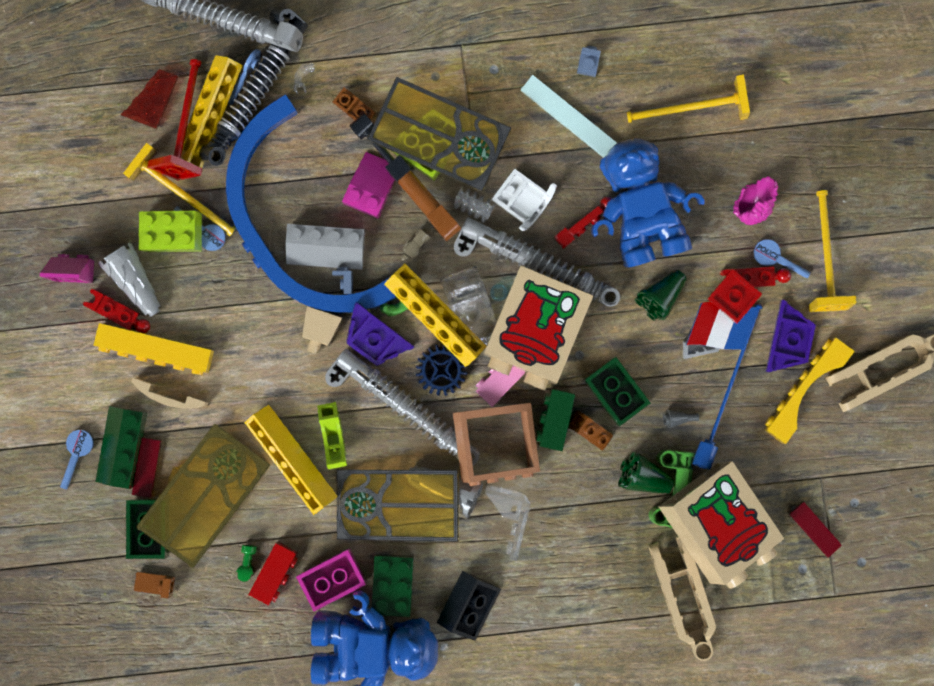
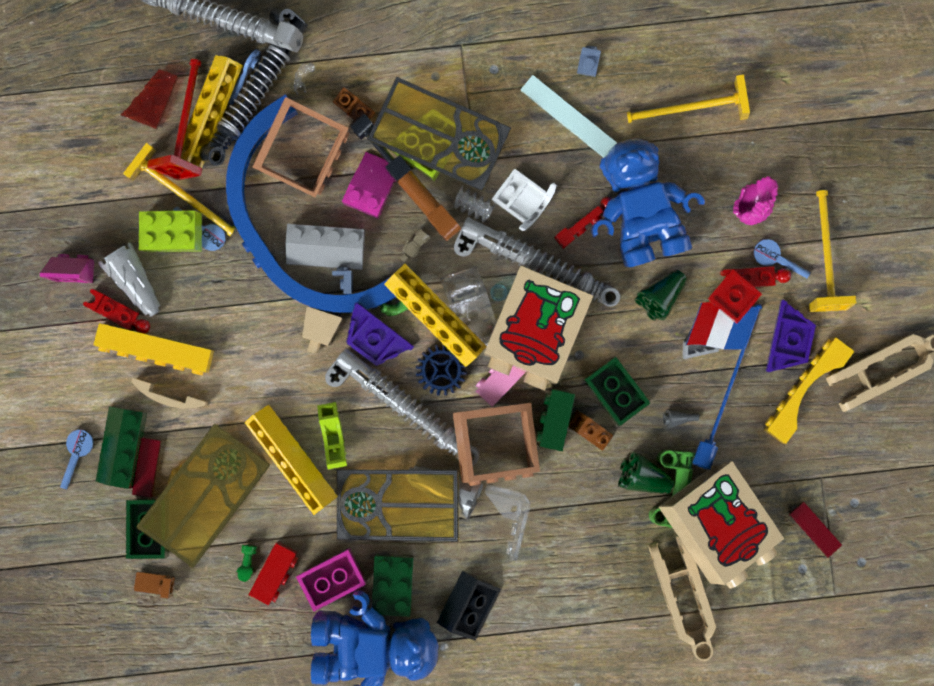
none -> nougat window [252,97,350,198]

